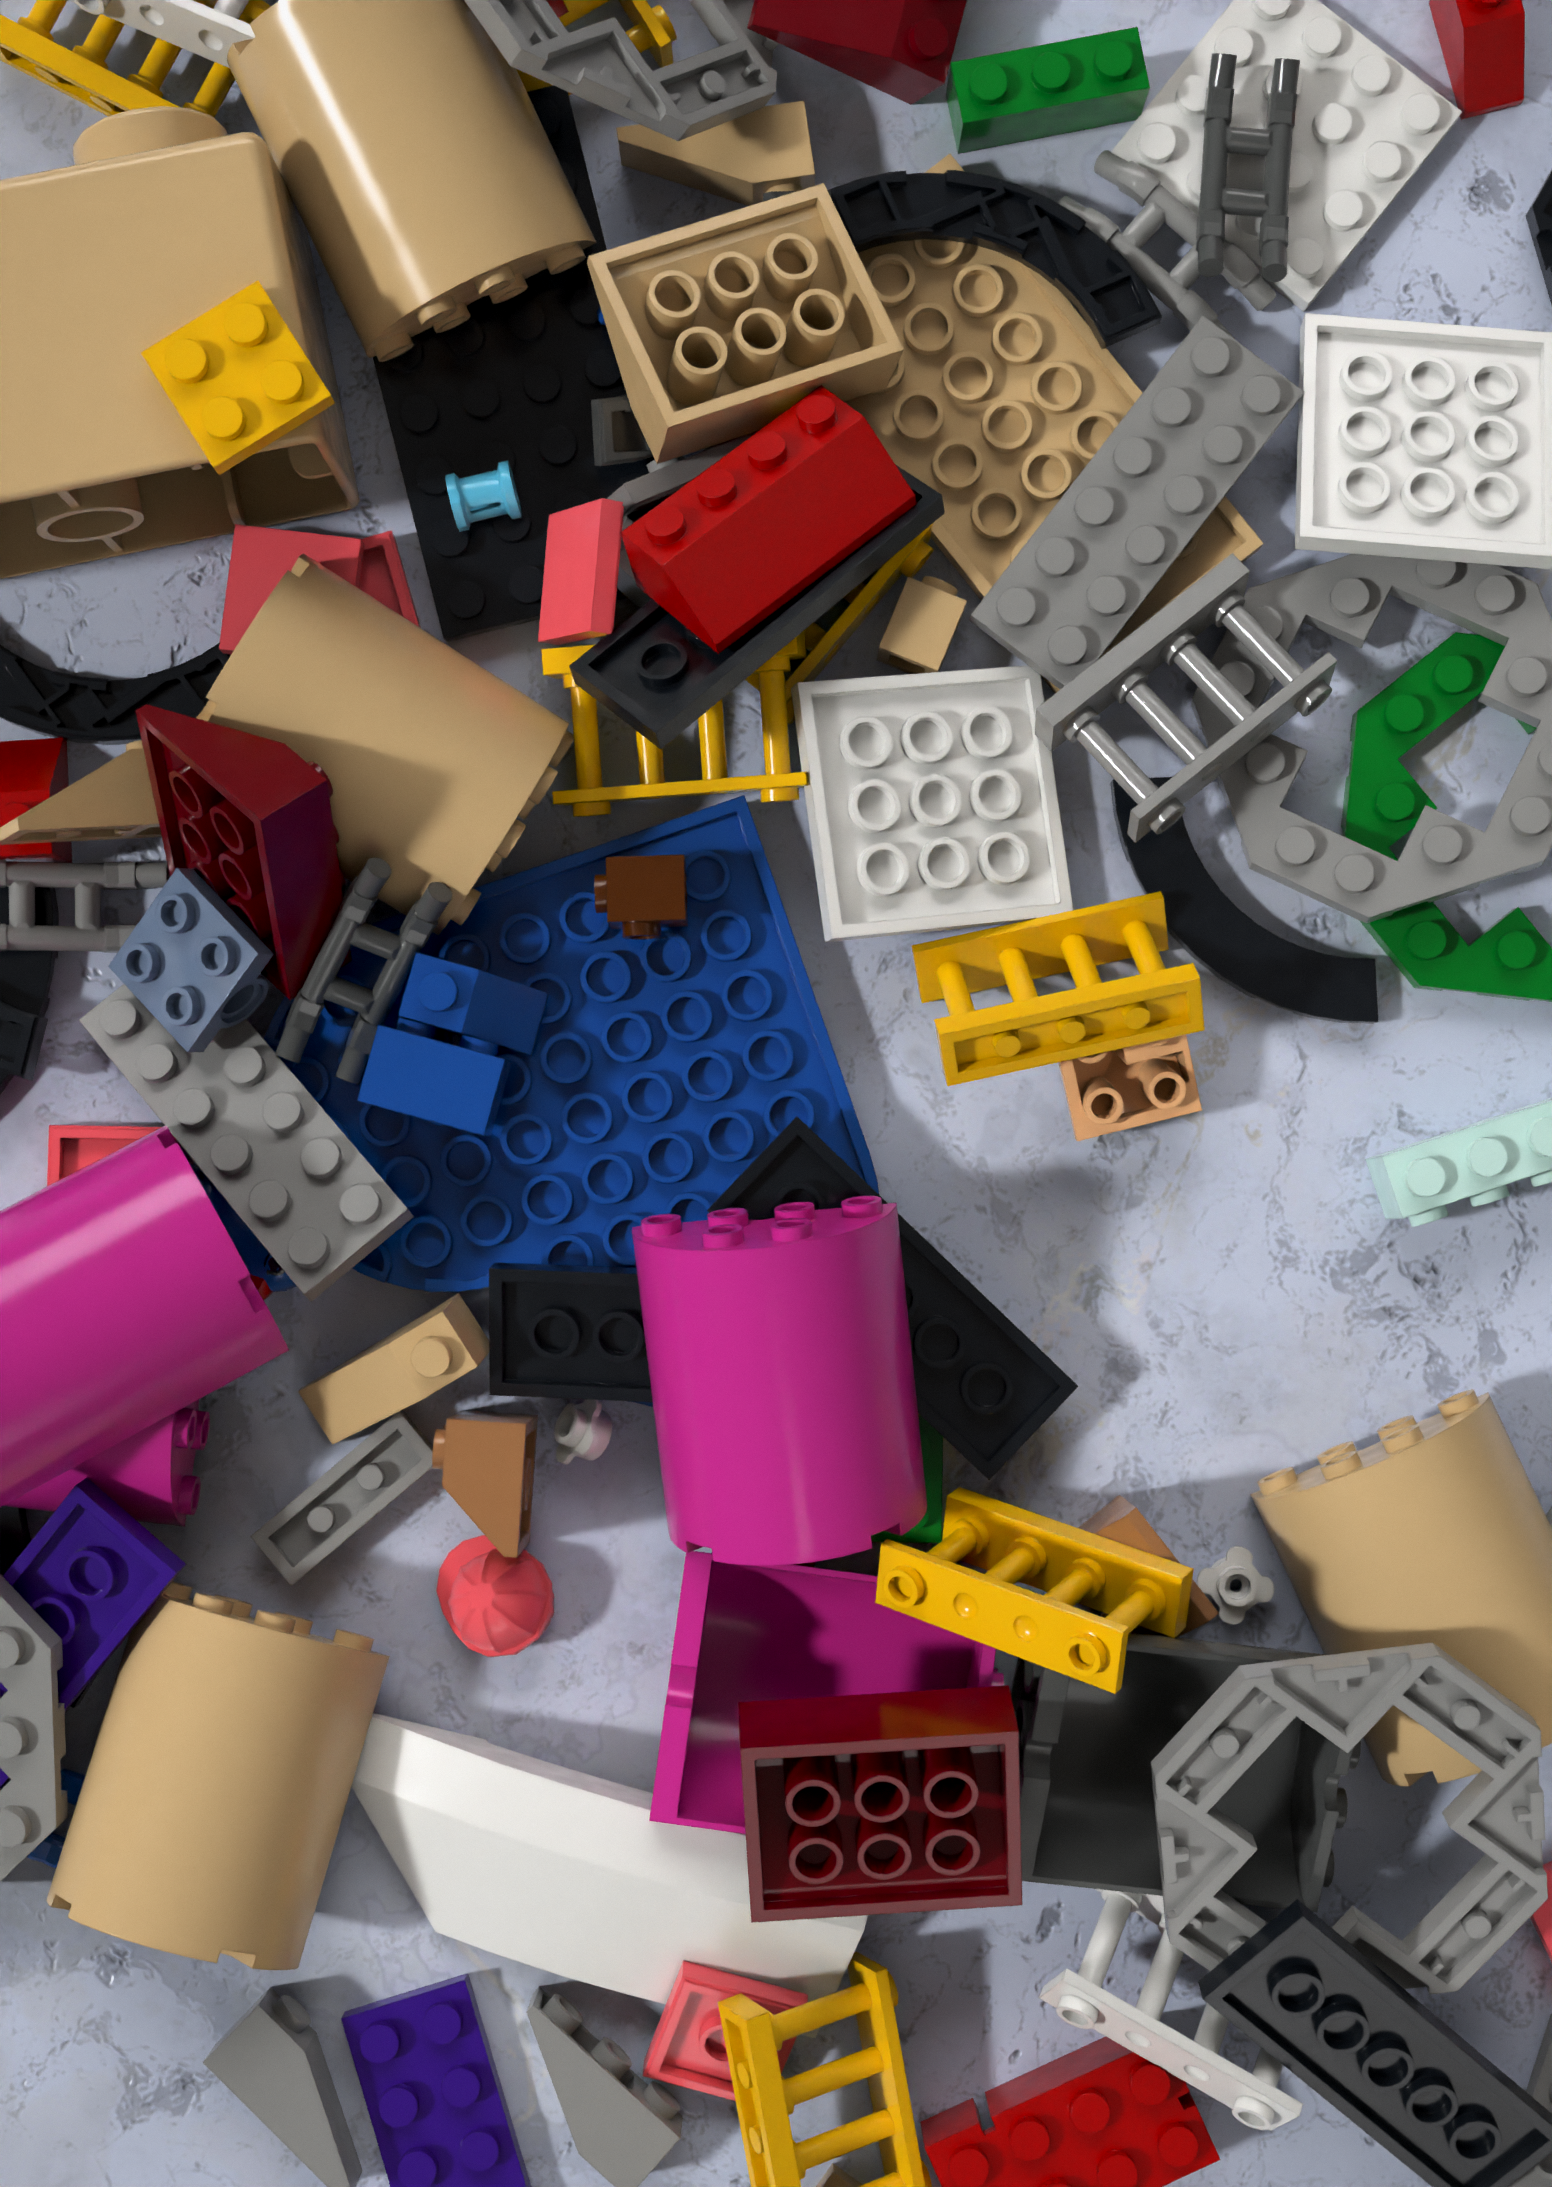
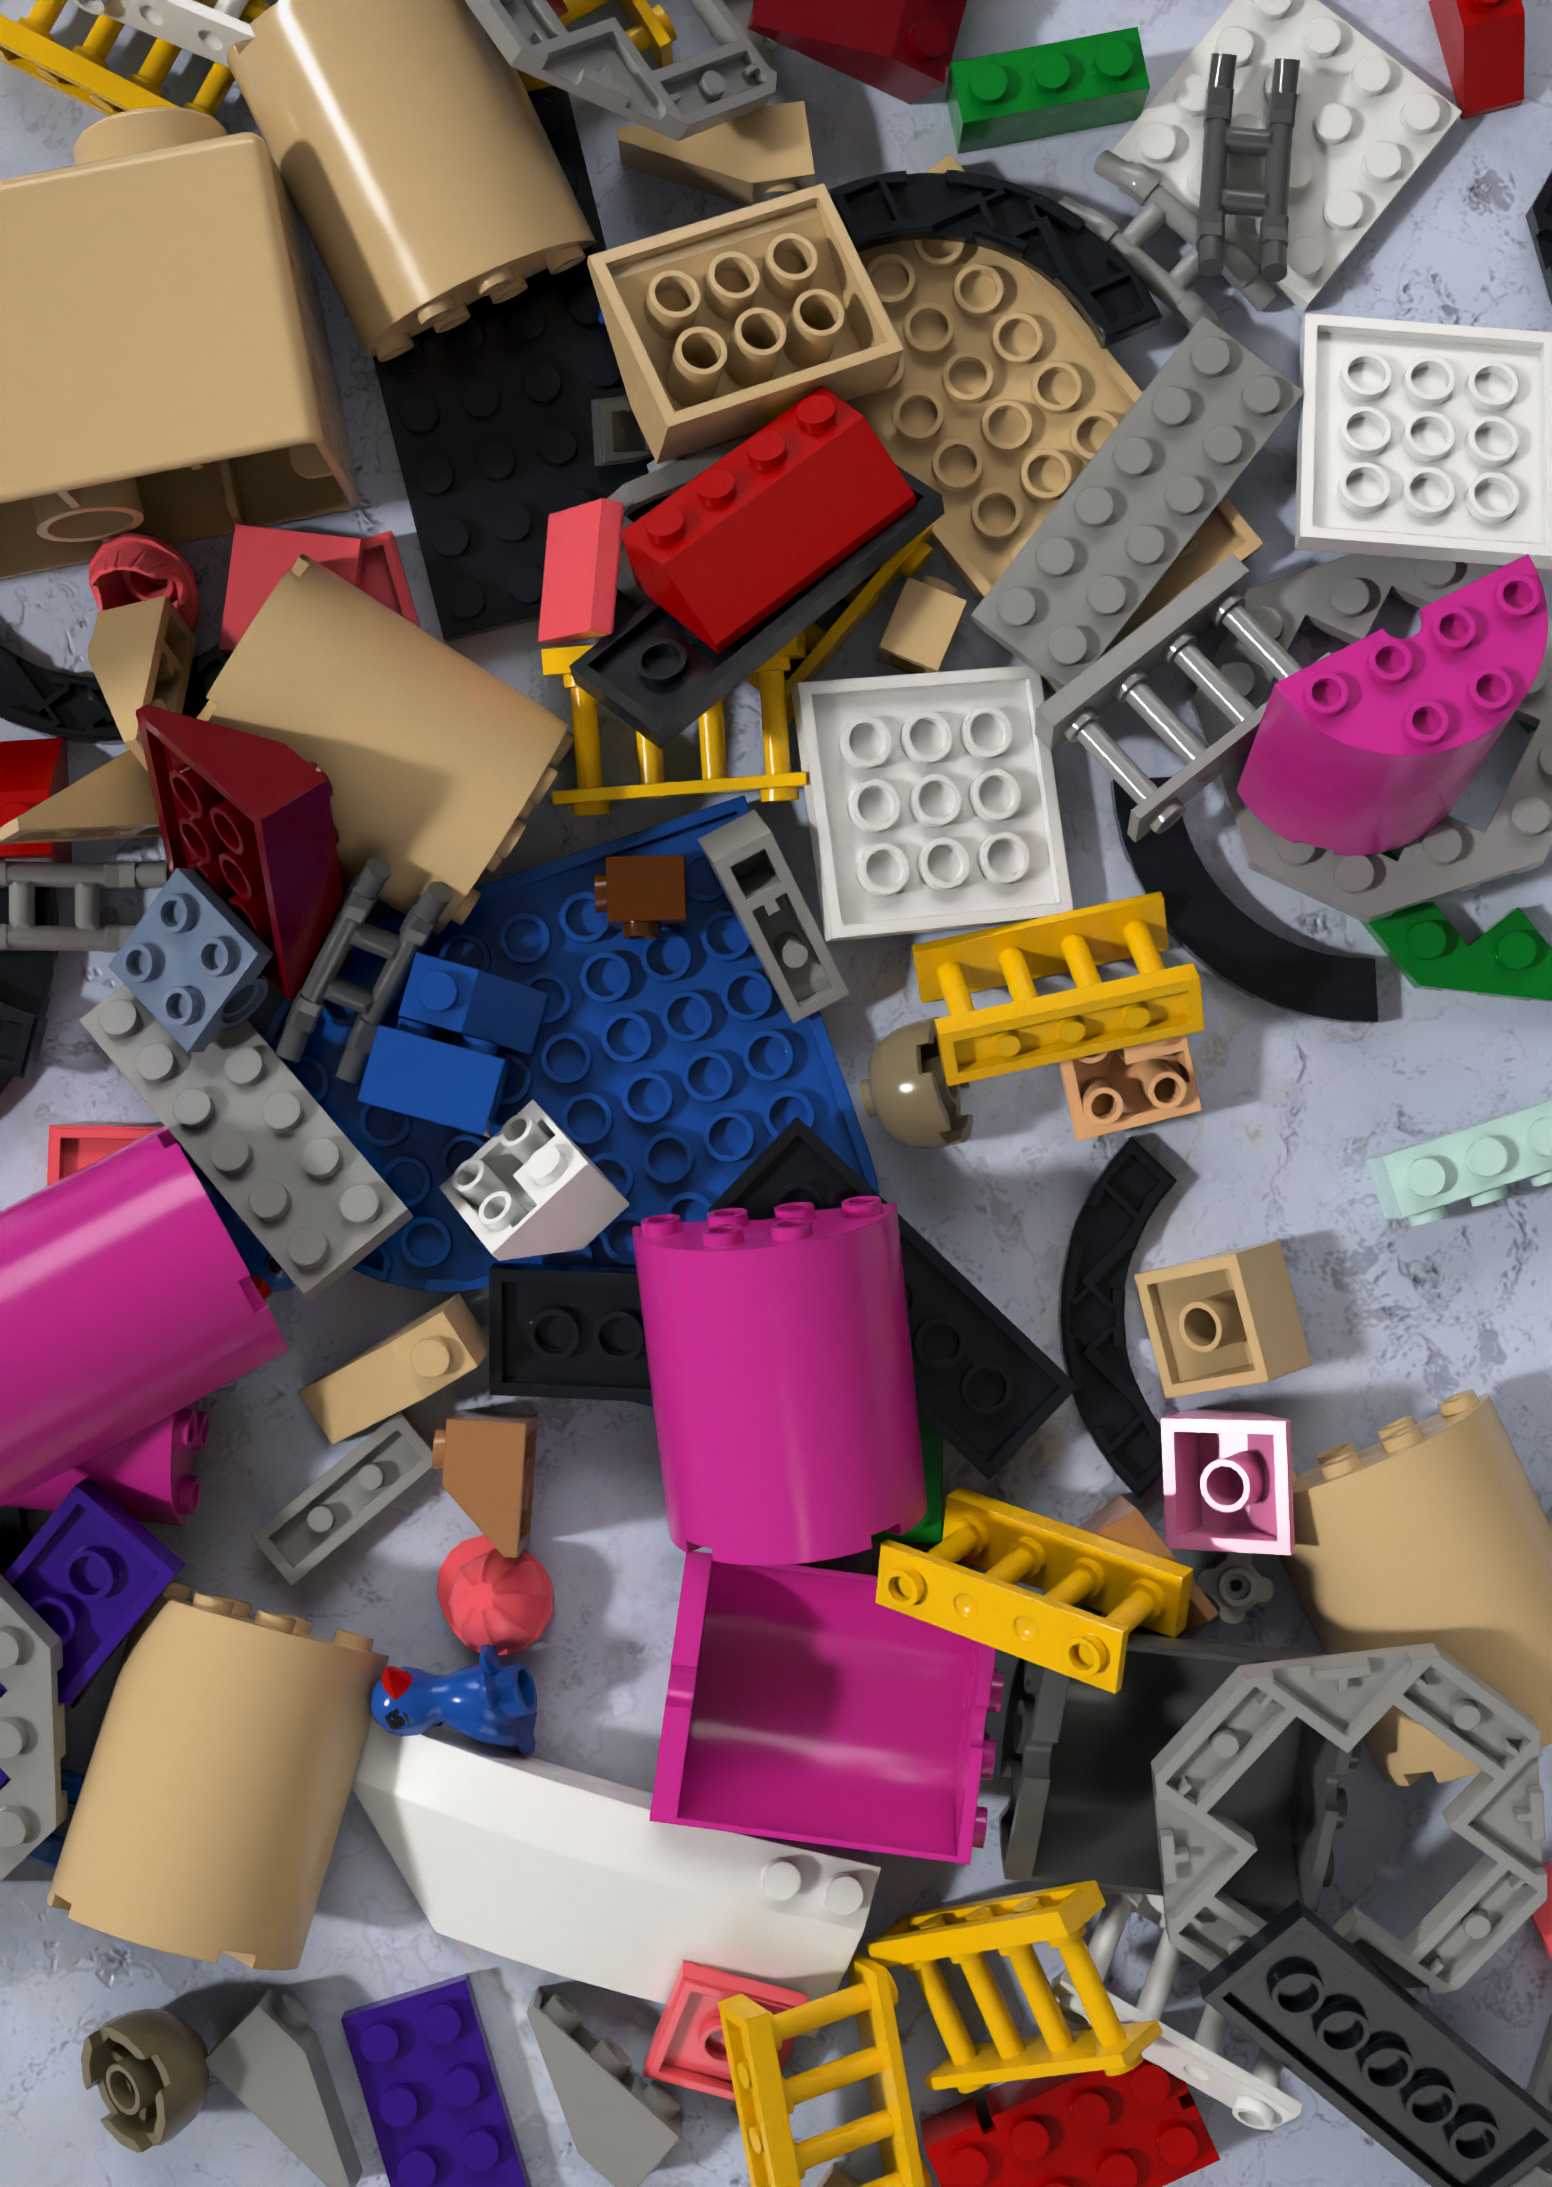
yellow plate [141,280,335,475] -> none
medium azure bush [445,460,522,532] -> none
white plate [554,1399,612,1465] -> none
dark red slope [738,1685,1022,1923] -> none
none -> dark tan cylinder [81,2009,209,2153]
none -> tan slope [88,595,197,772]
none -> coral piece [89,531,199,632]
none -> blue animal [369,1644,537,1755]
none -> white slope [439,1099,630,1261]
none -> light grey slope [697,809,850,1024]
none -> dark tan cylinder [860,1016,973,1149]
none -> yellow fence [866,1880,1163,2094]
none -> black tile [1058,1136,1177,1498]
none -> tan slope [1134,1240,1312,1399]
none -> bright pink slope [1161,1409,1295,1555]
none -> dark pink cylinder [1236,554,1548,856]

